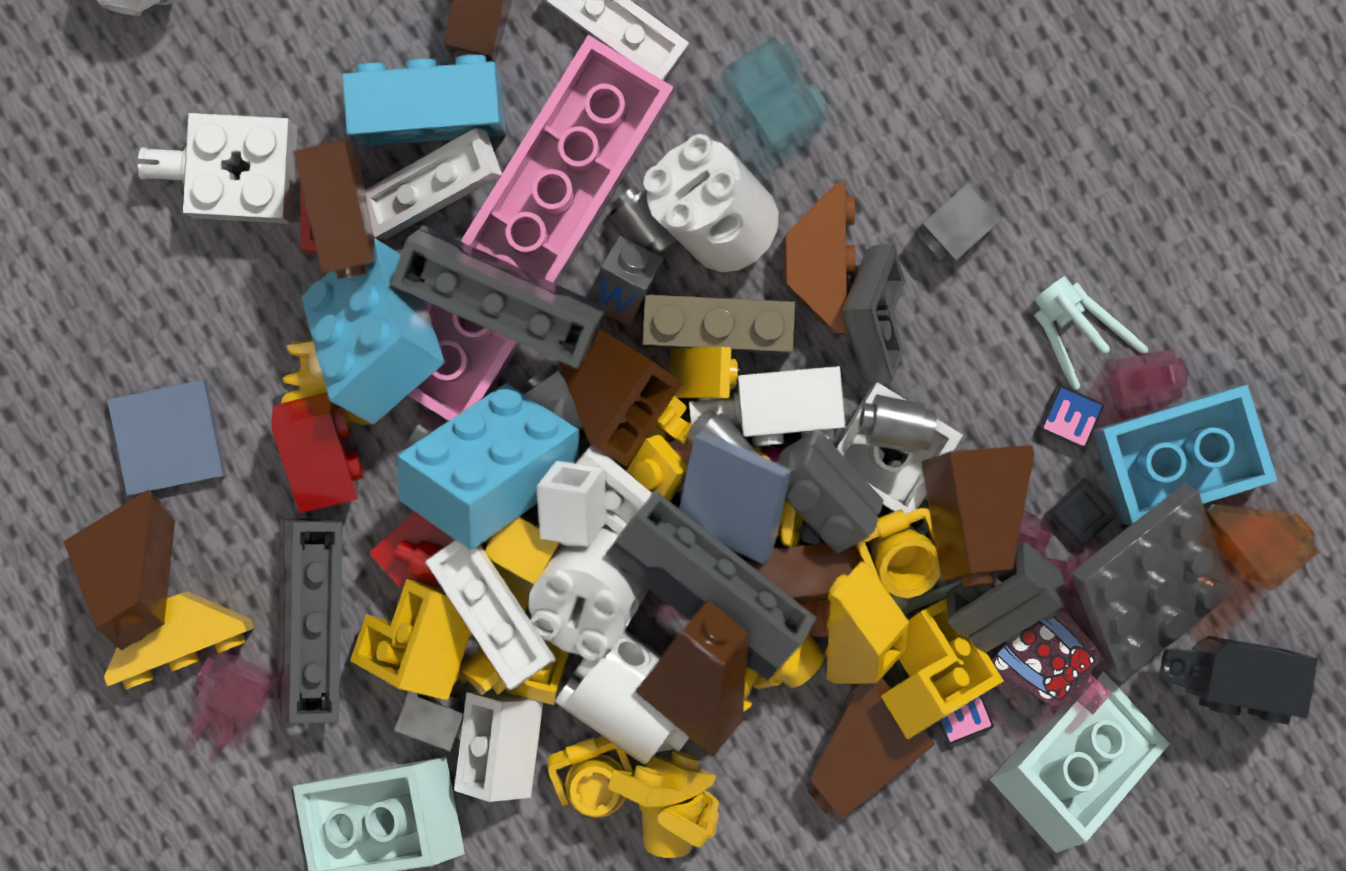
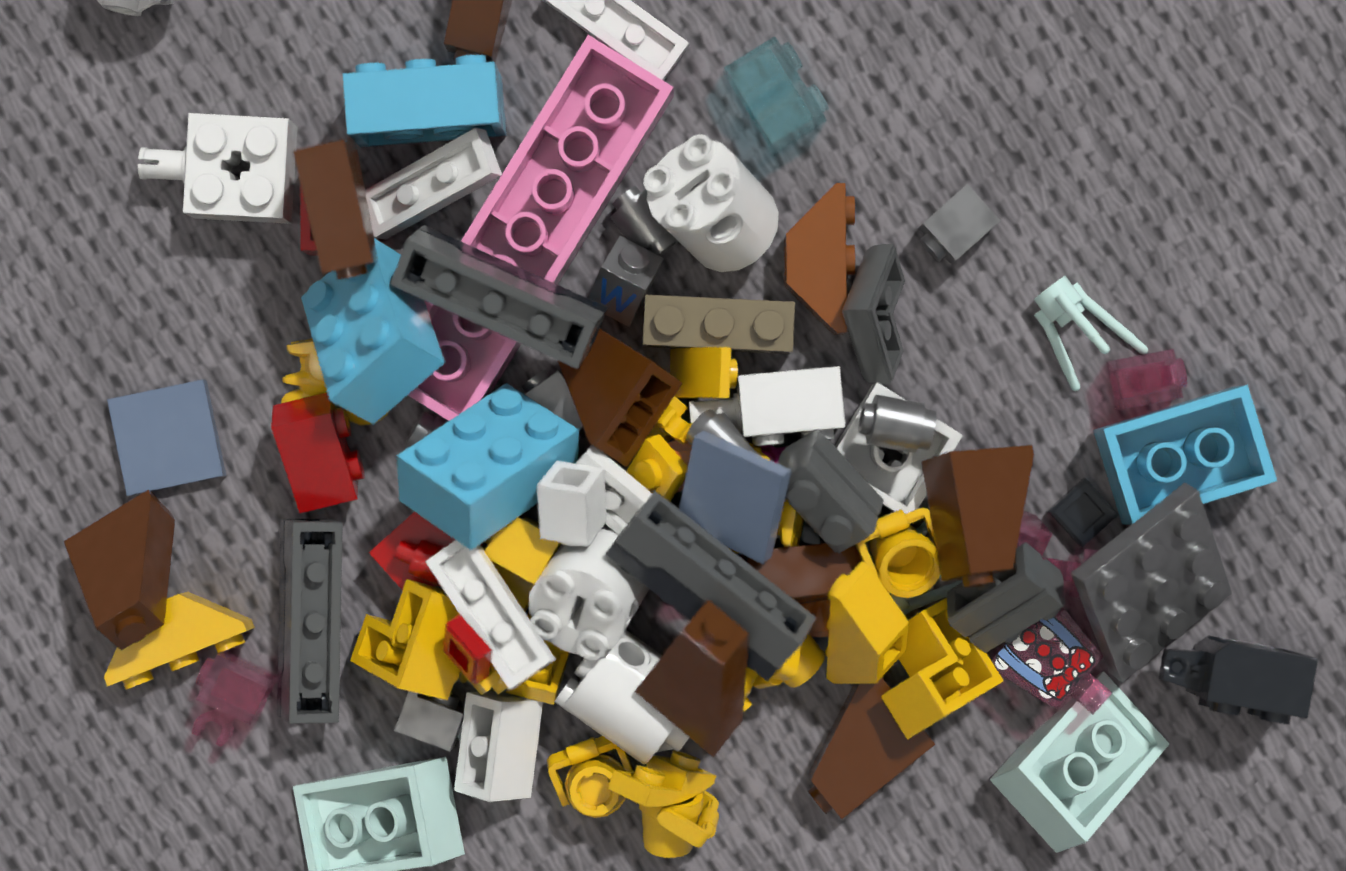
tile [938,695,994,745] -> none
tile [1038,384,1105,449] -> none
clear orange slope [1203,504,1320,590] -> none
none -> red tile [443,614,492,685]

